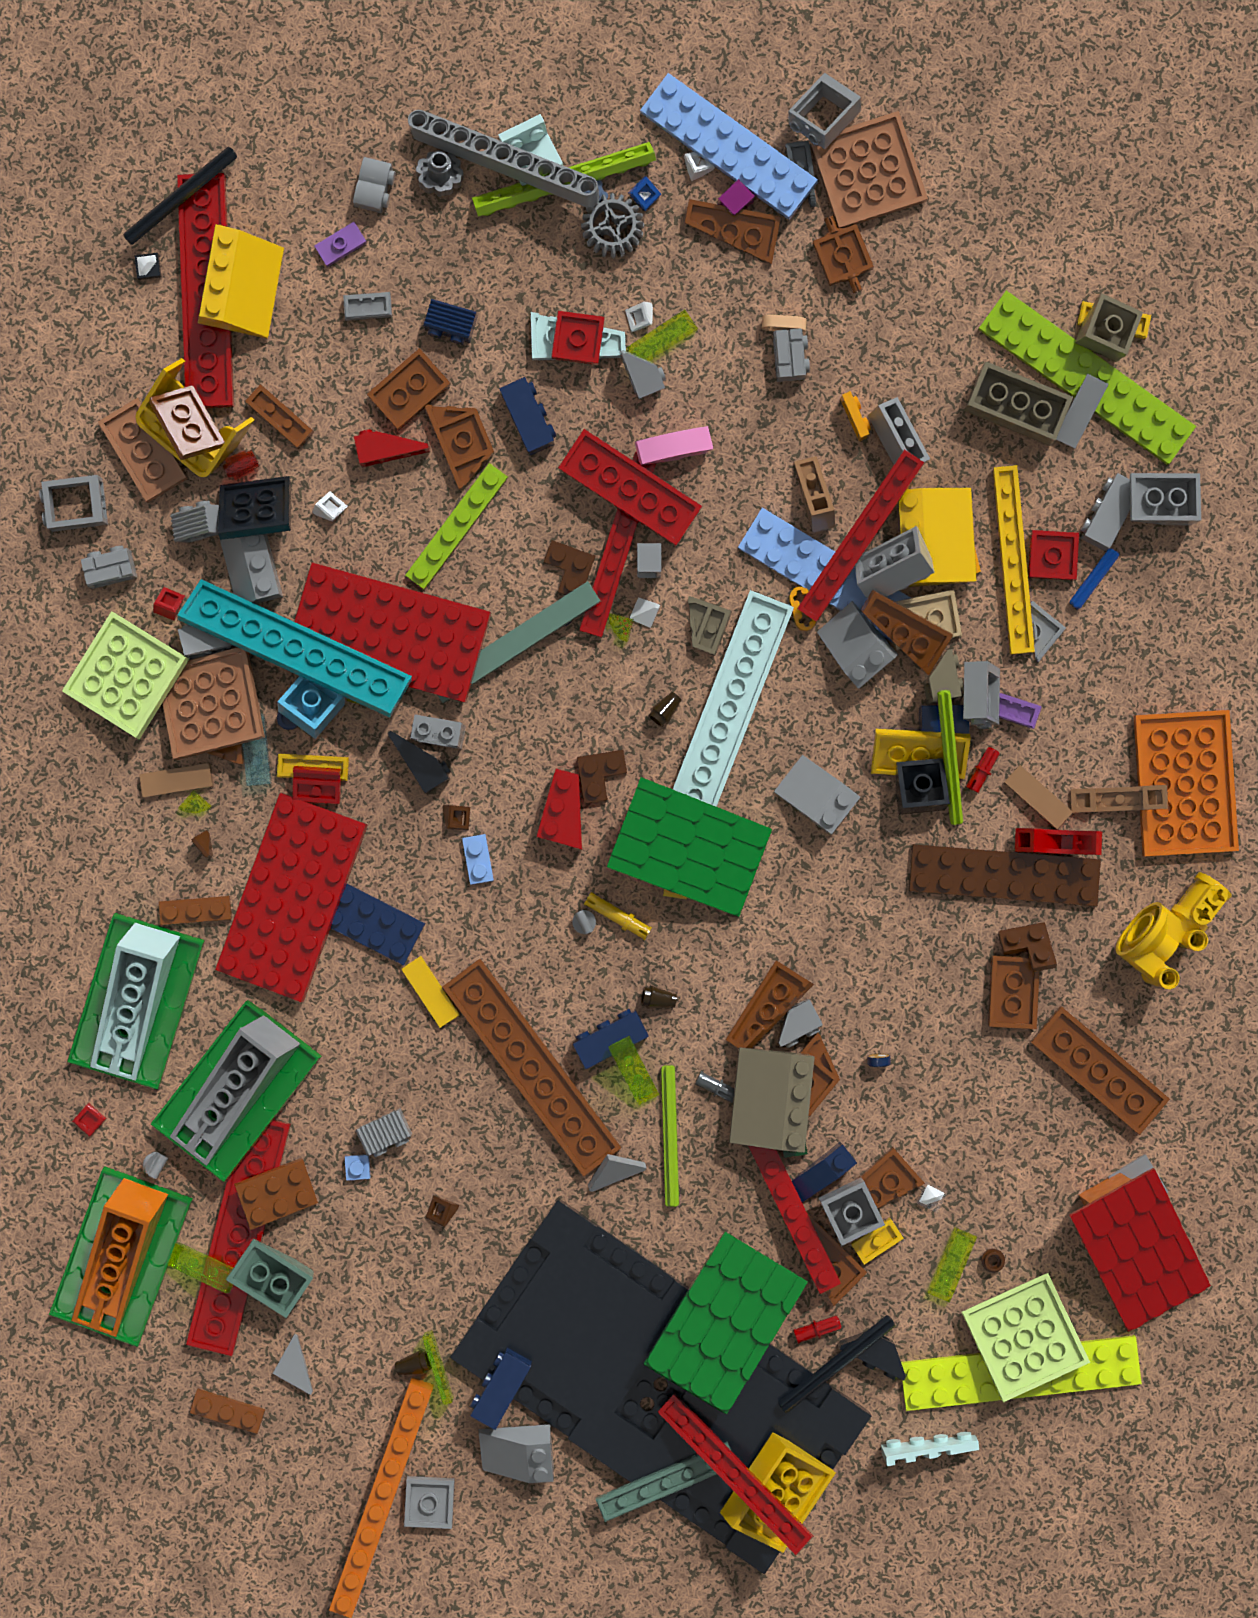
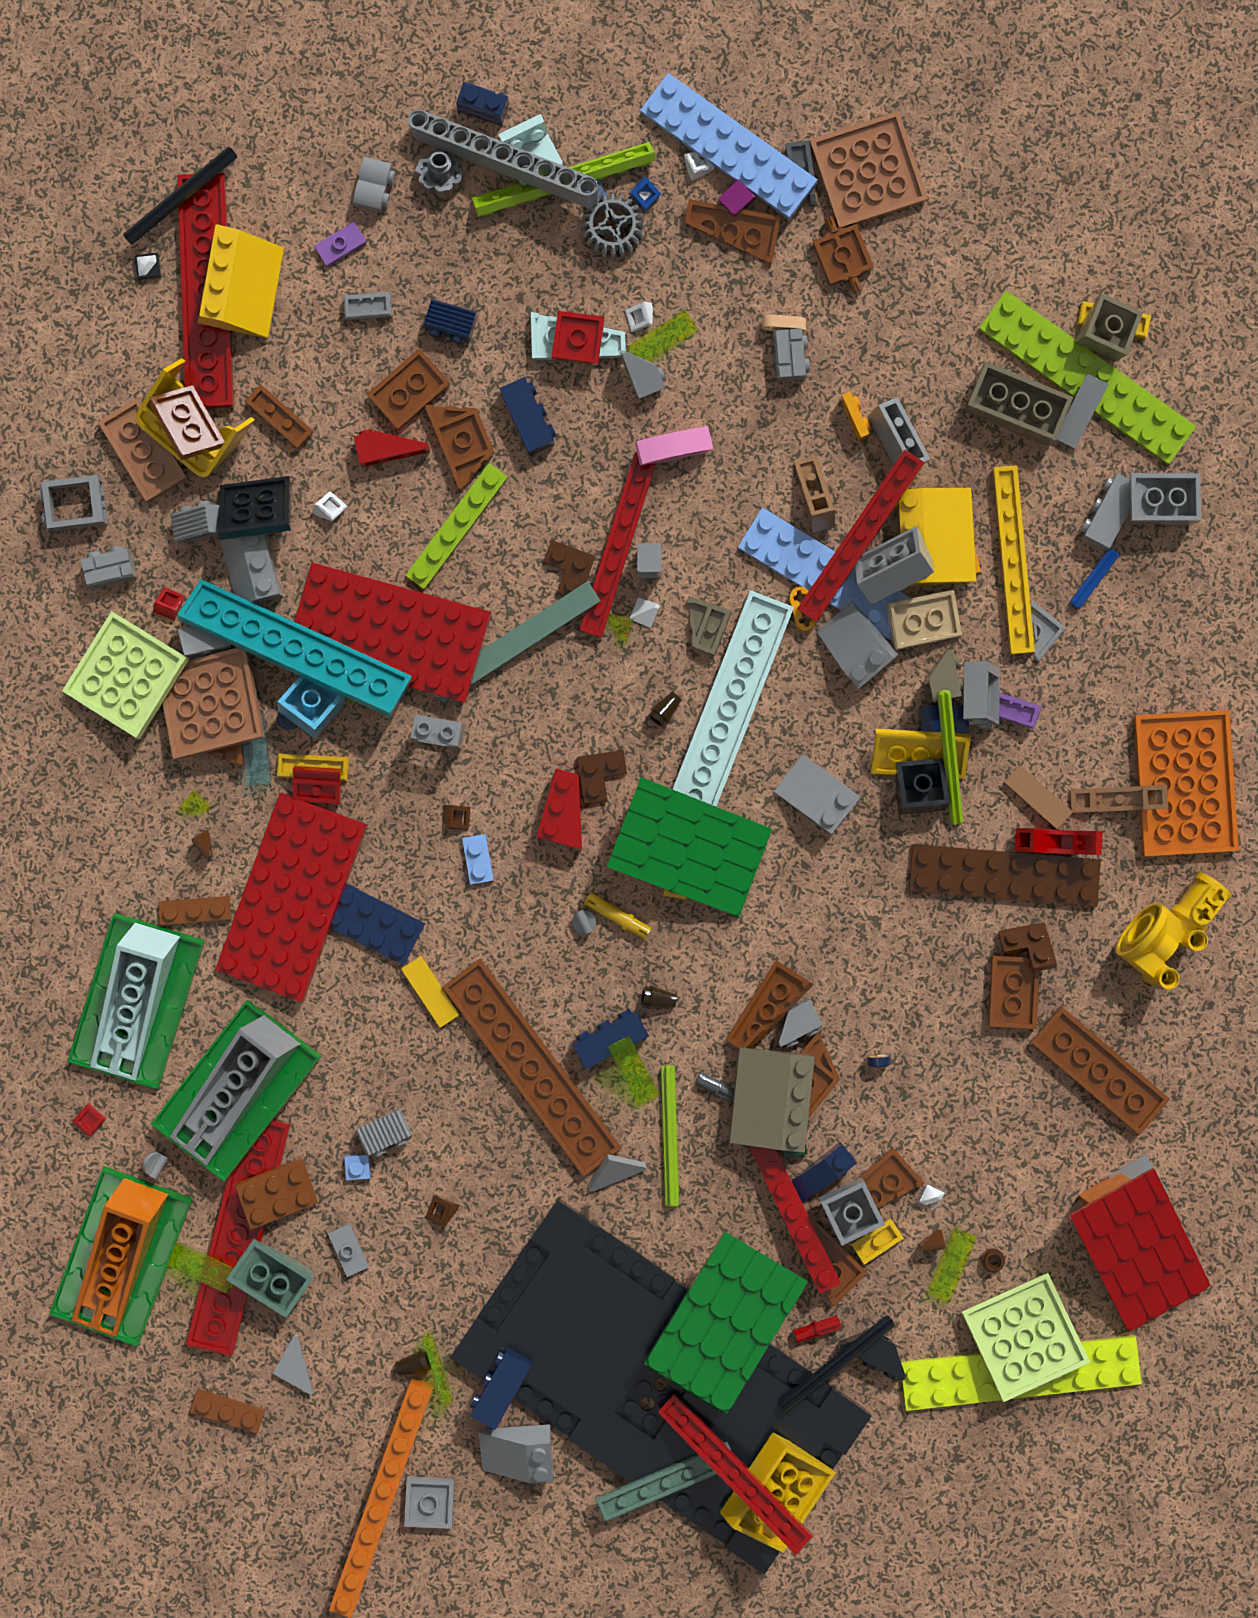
medium nougat tile [139,763,214,798] -> none
clear red brick [223,449,260,480] -> none
black slope [387,731,451,794] -> none
red plate [558,429,702,546] -> none
light grey window [788,73,861,149] -> none
dark orange wing [861,590,953,675] -> none
light aqua wing [881,1432,979,1466] -> none
red axle [965,747,1000,794] -> none
red plate [1028,530,1079,581] -> none
none -> light grey plate [328,1223,369,1277]
none -> dark blue brick [456,82,509,126]
none -> reddish brown slope [919,1229,946,1251]

